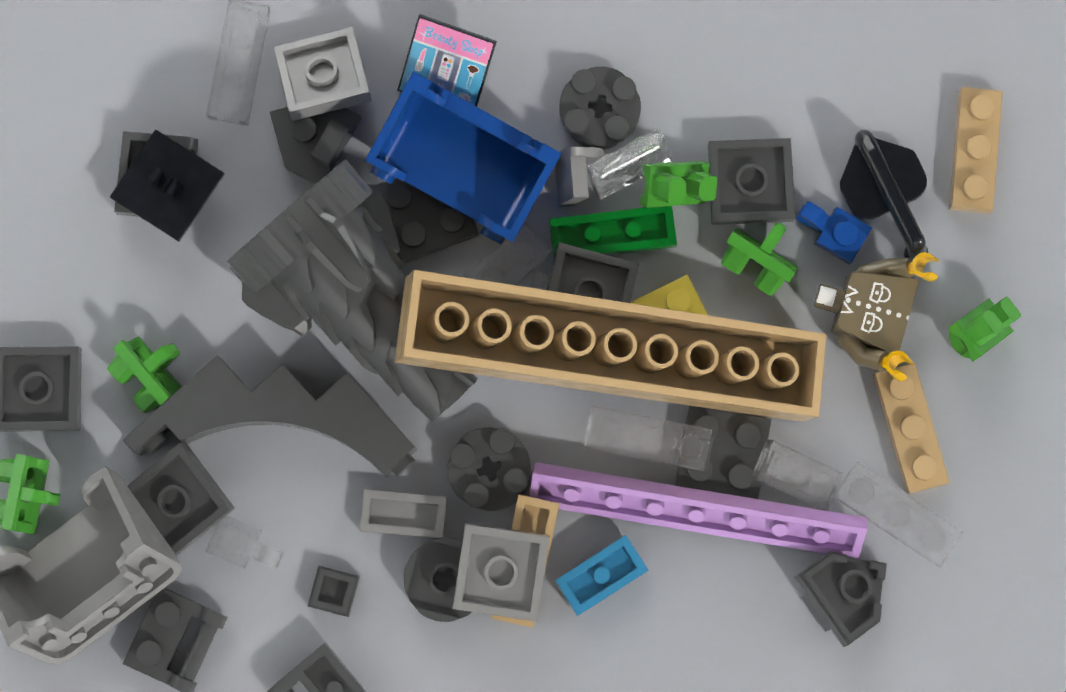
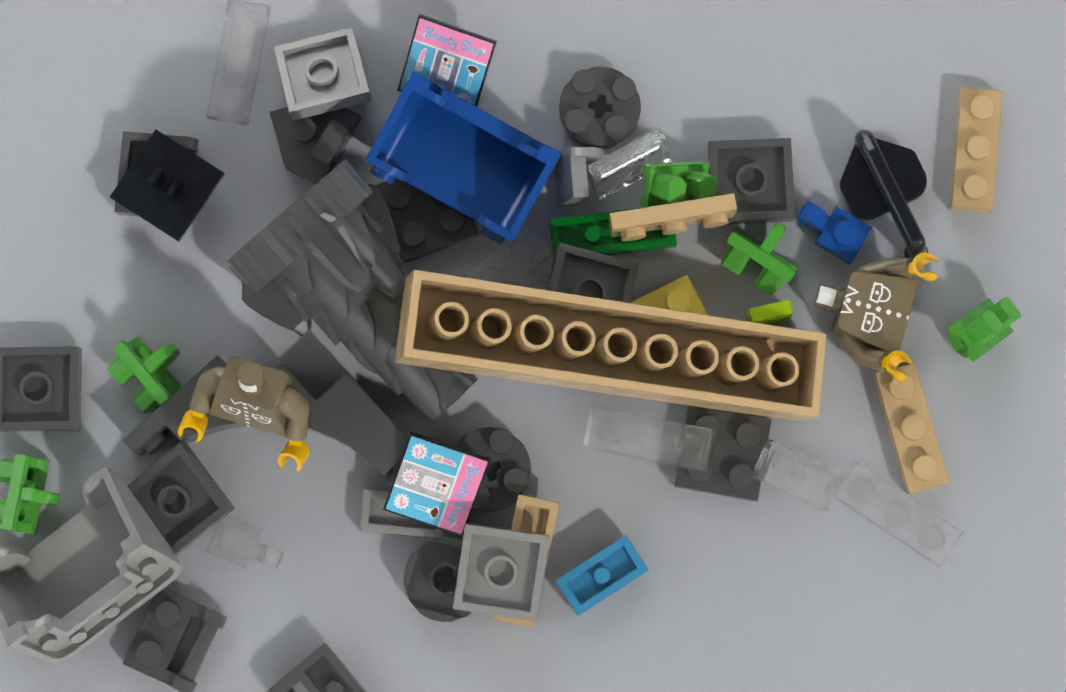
dark grey tile [308,565,360,617] -> none
lavender plate [529,462,868,559] -> none
dark grey plate [794,552,887,647] -> none
none -> dark tan torso [178,357,310,471]
none -> piece [383,432,491,537]
none -> tan plate [608,193,737,241]
none -> lime tile [745,300,793,325]

